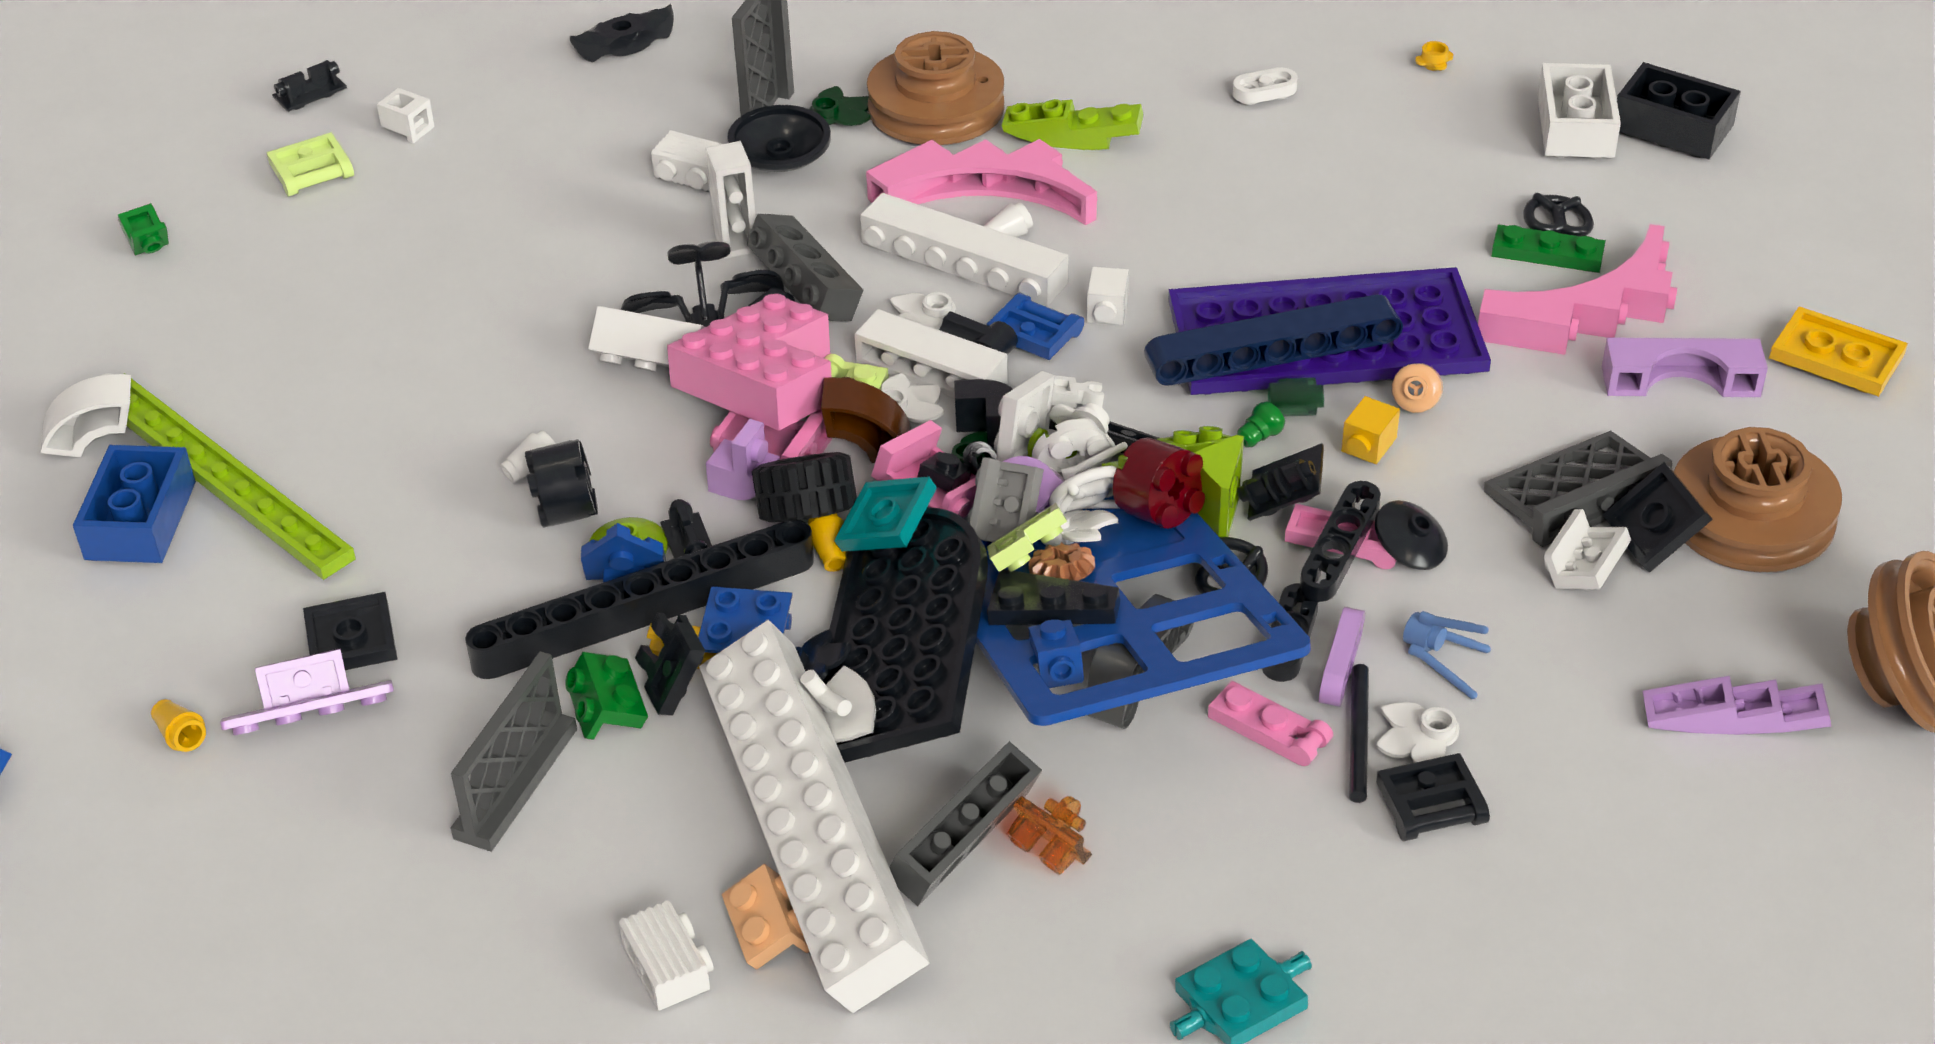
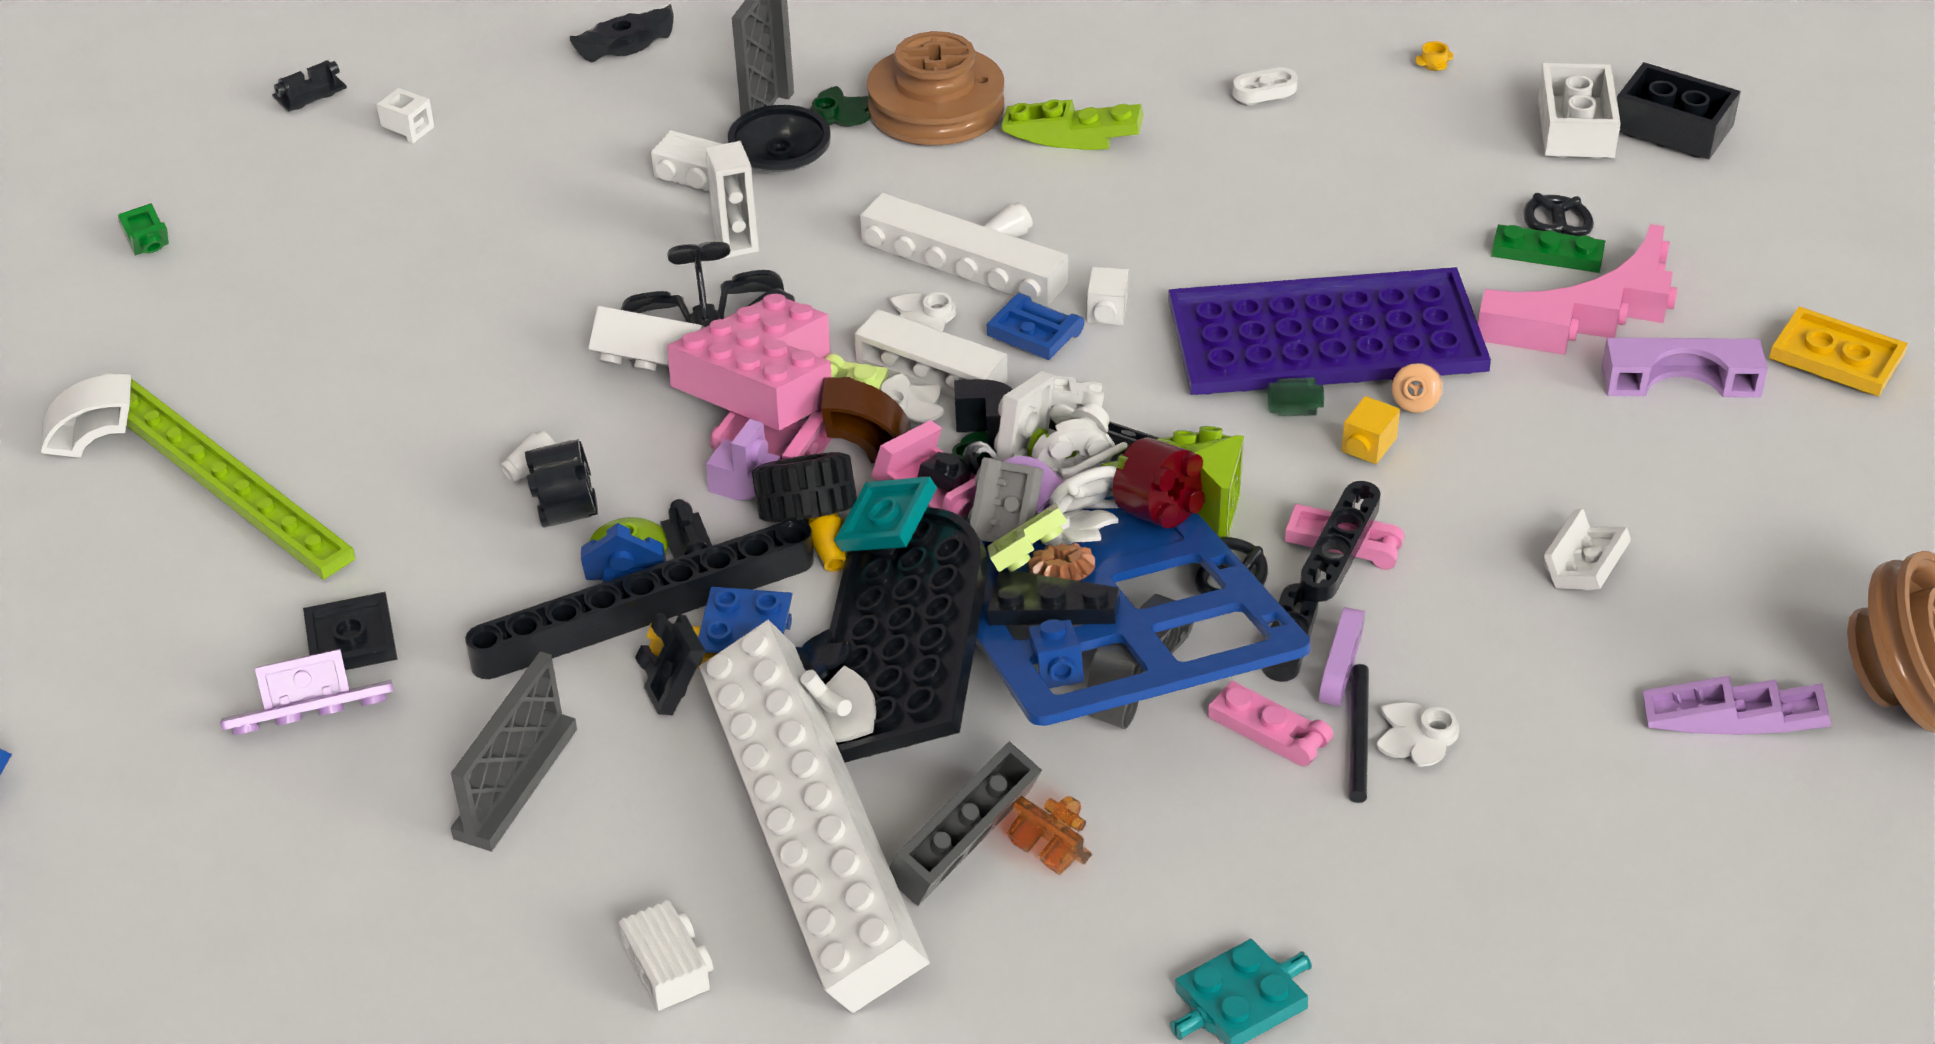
blue brick [73,445,196,563] -> none
yellow cone [151,699,206,752] -> none
yellowish green plate [266,132,354,197] -> none
green bracket [566,651,648,740] -> none
light nougat bracket [722,864,810,970] -> none
dark grey brick [747,214,864,321] -> none
bright pink arch [866,139,1097,225] -> none
black piece [939,311,1018,355] -> none
dark blue beam [1144,295,1403,386] -> none
green piece [1237,401,1285,448] -> none
black hinge [1237,443,1324,521] -> none
black dish [1375,500,1448,570] -> none
black plate [1376,753,1490,842] -> none
medium blue plant [1403,611,1491,699] -> none
dark grey fence [1484,431,1672,547] -> none
black plate [1603,462,1713,572] -> none
medium nougat wheel [1674,427,1842,572] -> none

